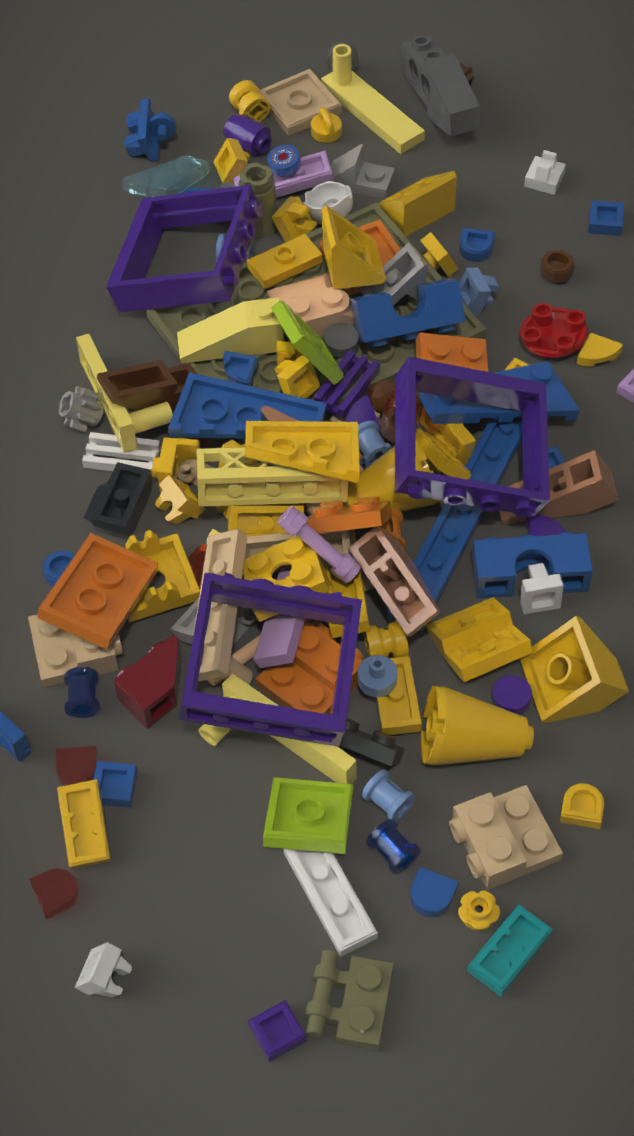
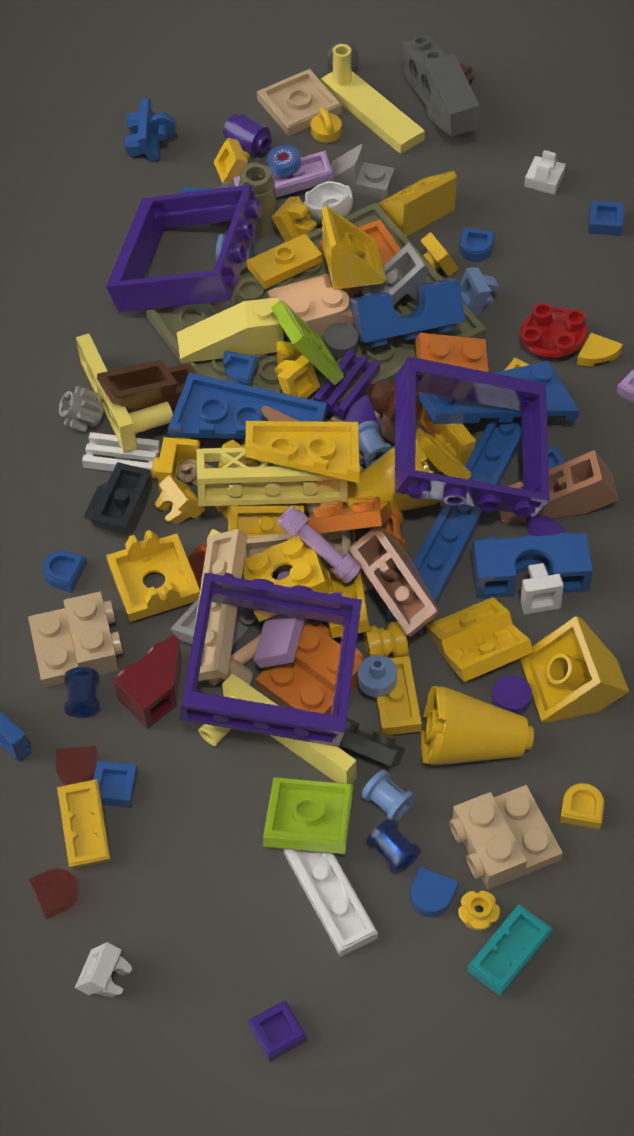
orange plate [37,533,159,650] -> none
clear light blue wing [121,155,211,197] -> none
yellow wheel [229,80,271,123] -> none
olive plate [305,950,394,1051] -> none
reddish brown tile [540,250,574,283] -> none

